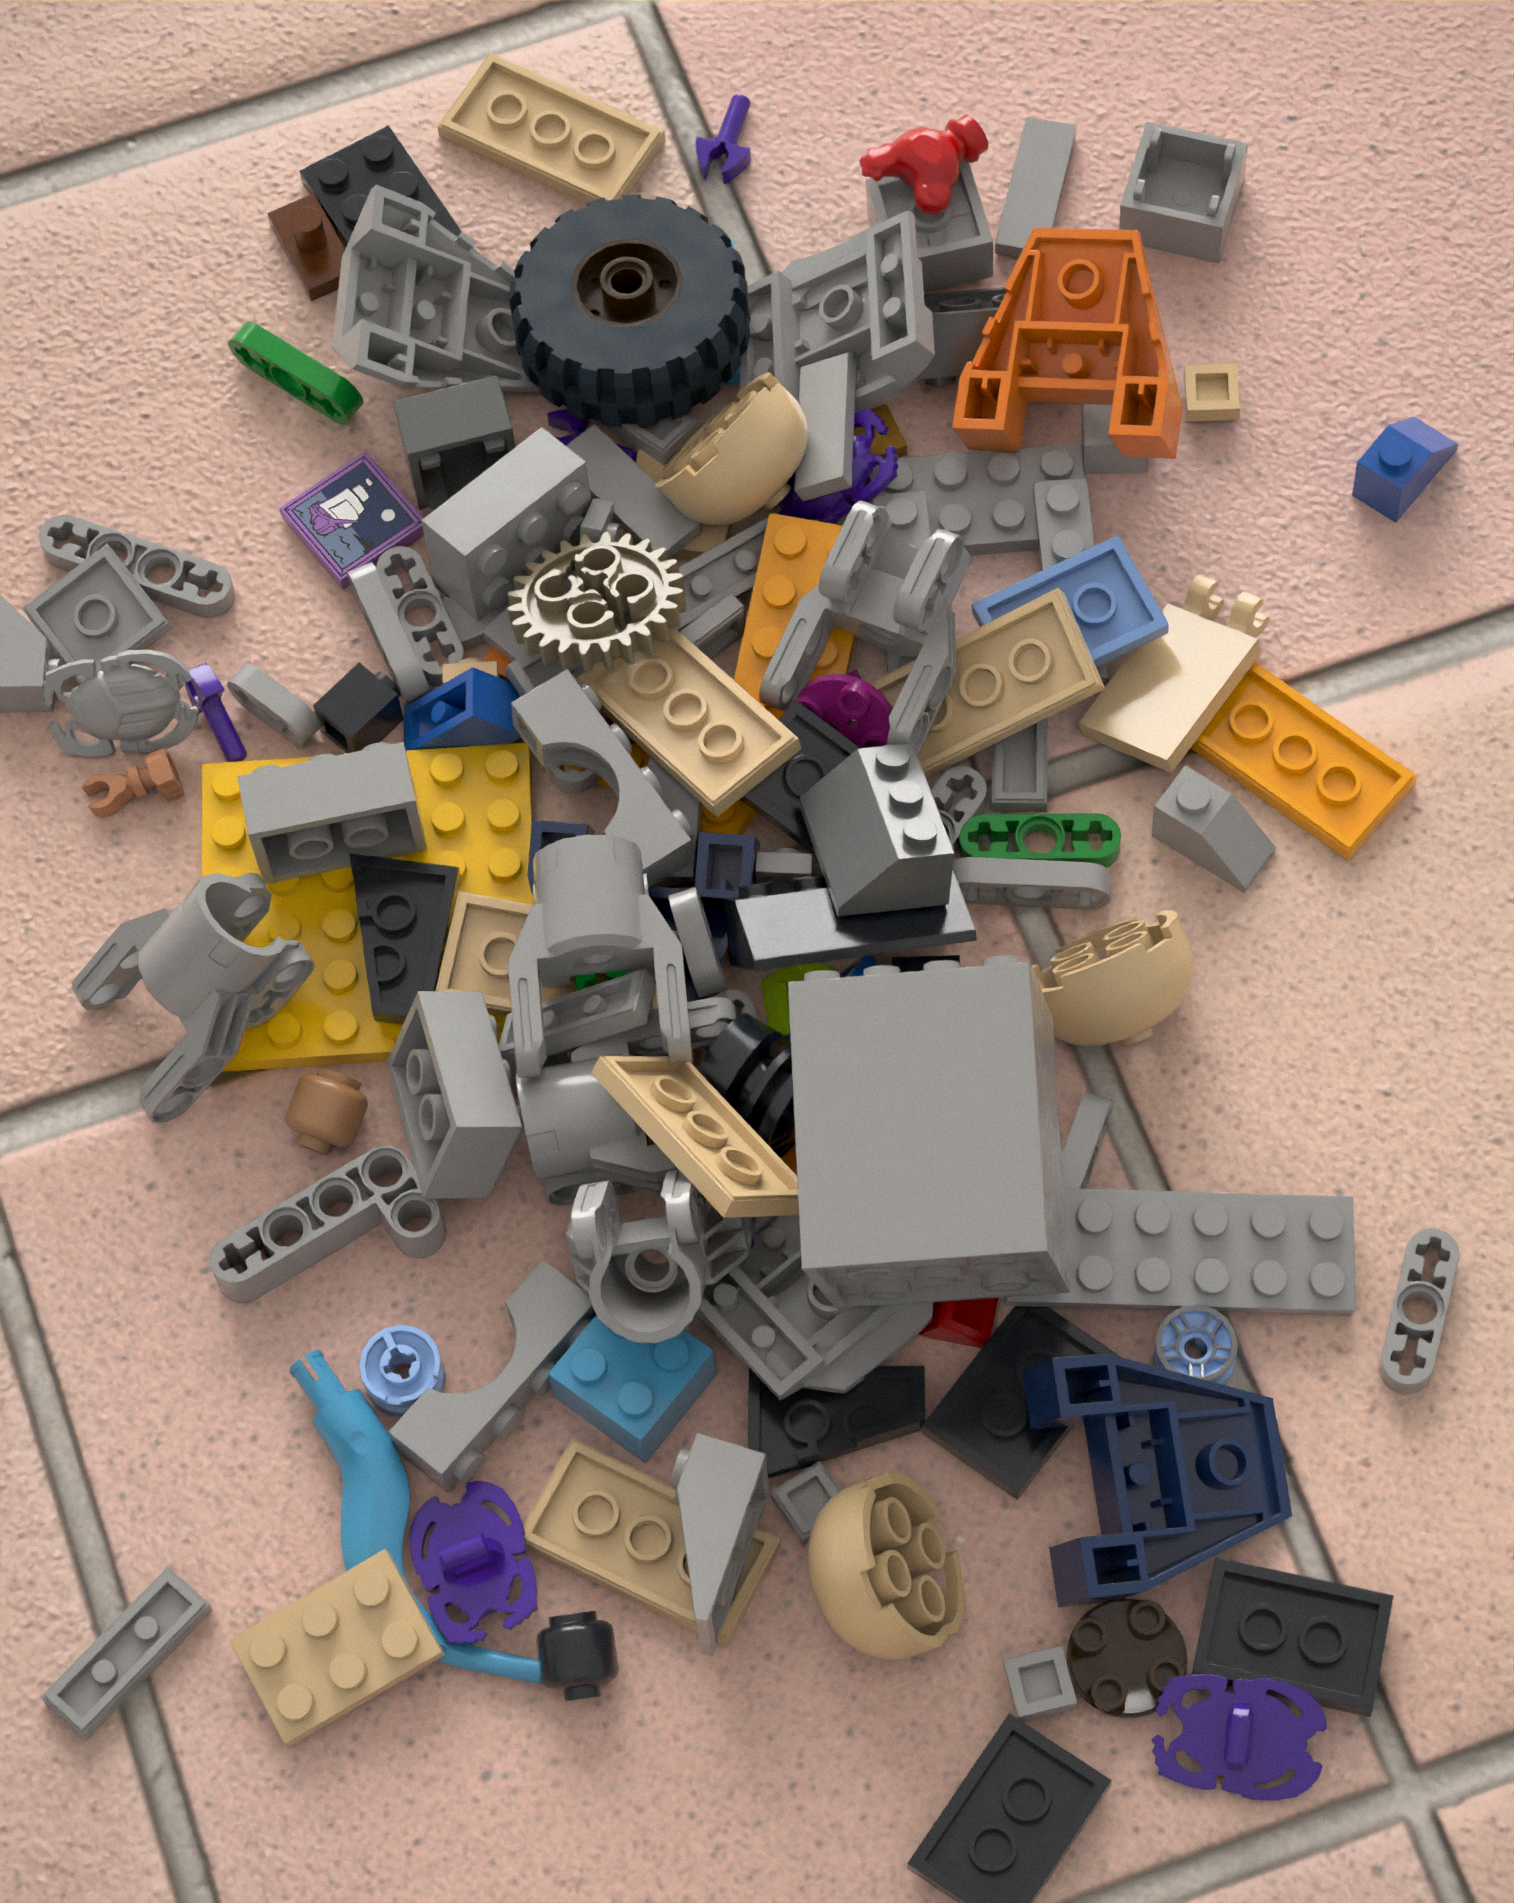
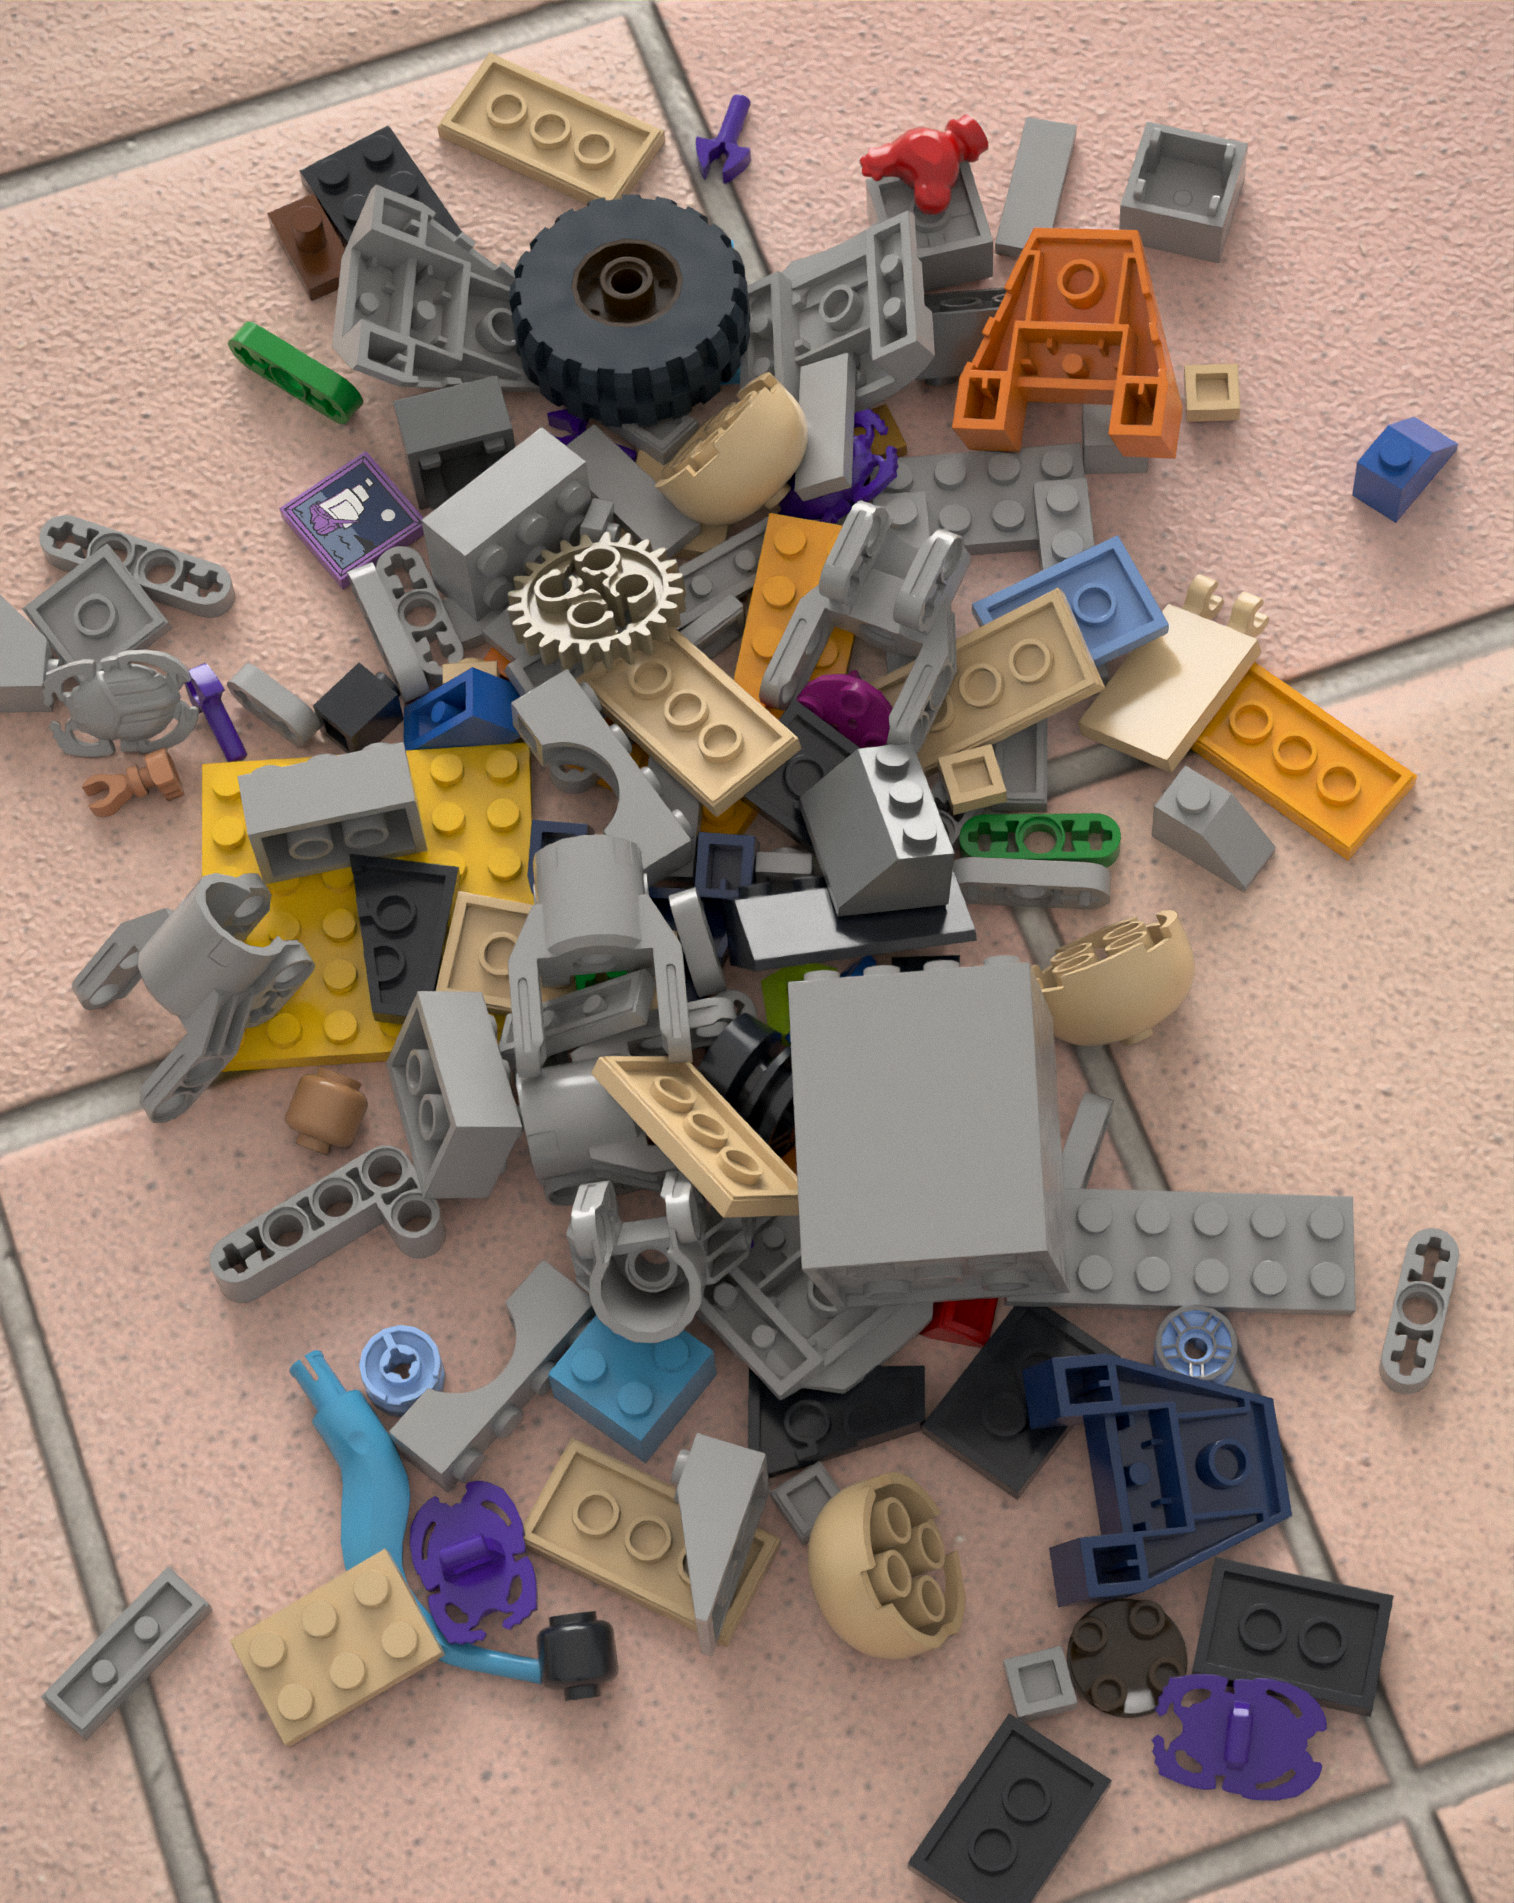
none -> tan plate [938,744,1007,815]

